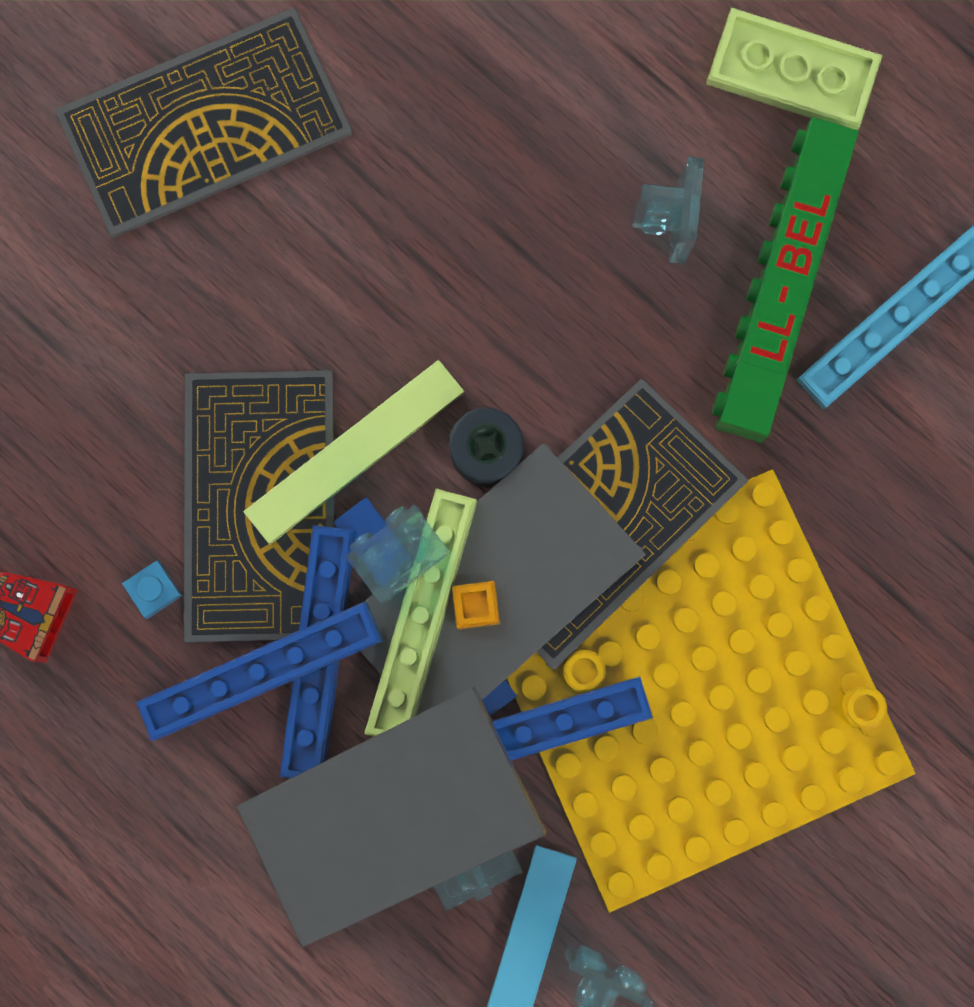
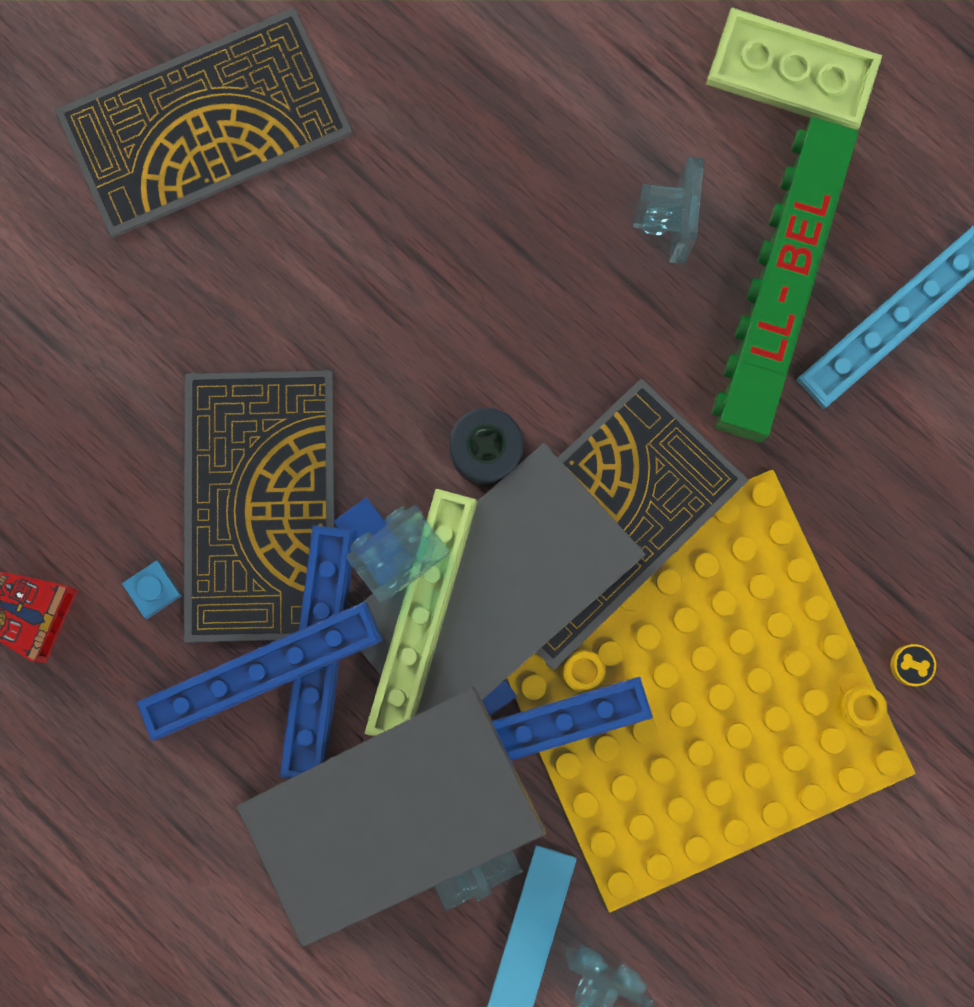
yellowish green tile [243,360,464,545] -> none
light orange tile [452,581,500,629] -> none
none -> tile [890,644,936,686]

